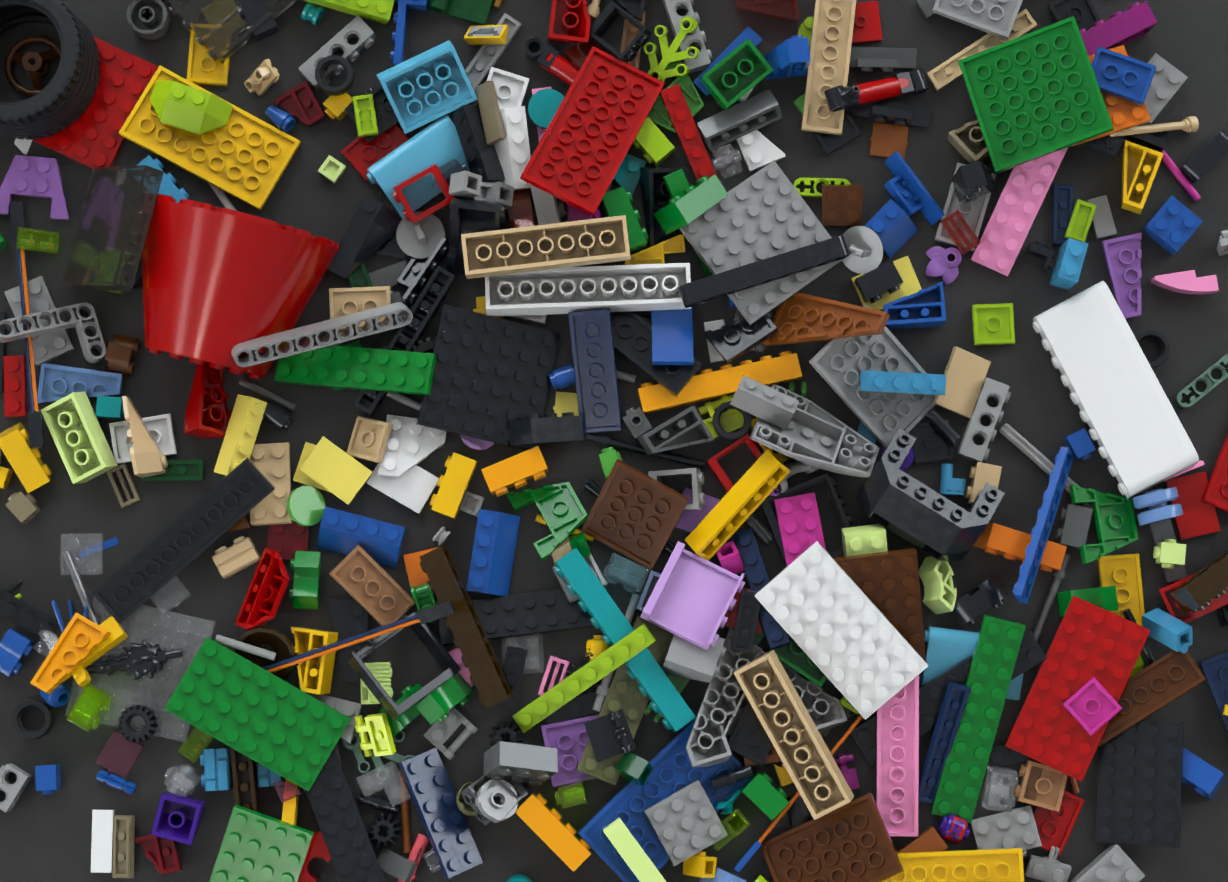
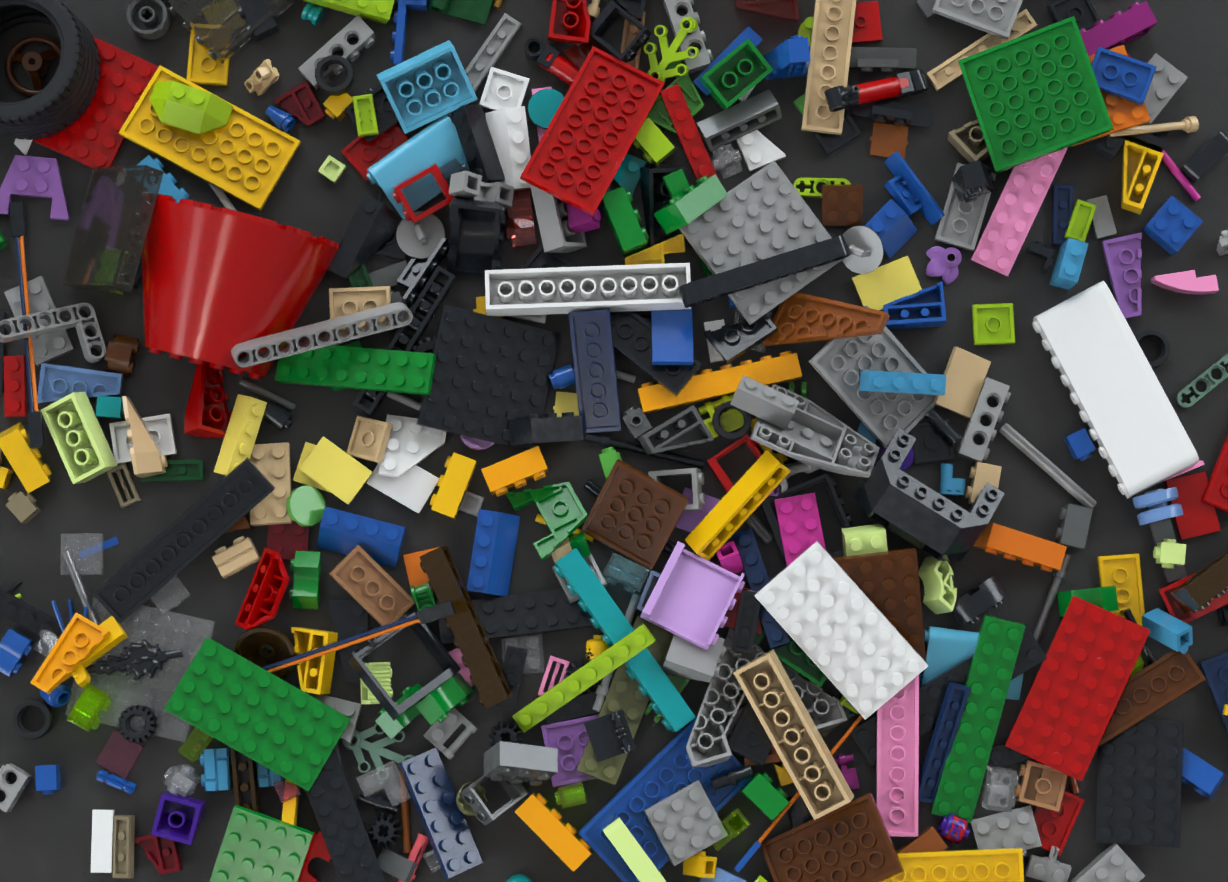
clear neon green tile [16,227,59,254] -> none
light grey bar [215,634,277,661] -> none
neon yellow plate [354,713,396,757] -> none
light grey bush [432,526,451,546] -> none
tan brick [461,215,631,279] -> none
yellow slope [464,25,509,45] -> none
dark tan tile [475,80,505,145] -> none
light grey plate [475,779,518,823] -> none
dark green brick [614,752,653,787] -> none
teal hand [717,789,741,814] -> none
black brick [854,261,903,304] -> none
clear red tile [940,209,981,255] -> none
blue plate [1013,446,1074,604] -> none
dark pink tile [1063,677,1123,736] -> none
green wing [1069,485,1139,565] -> none

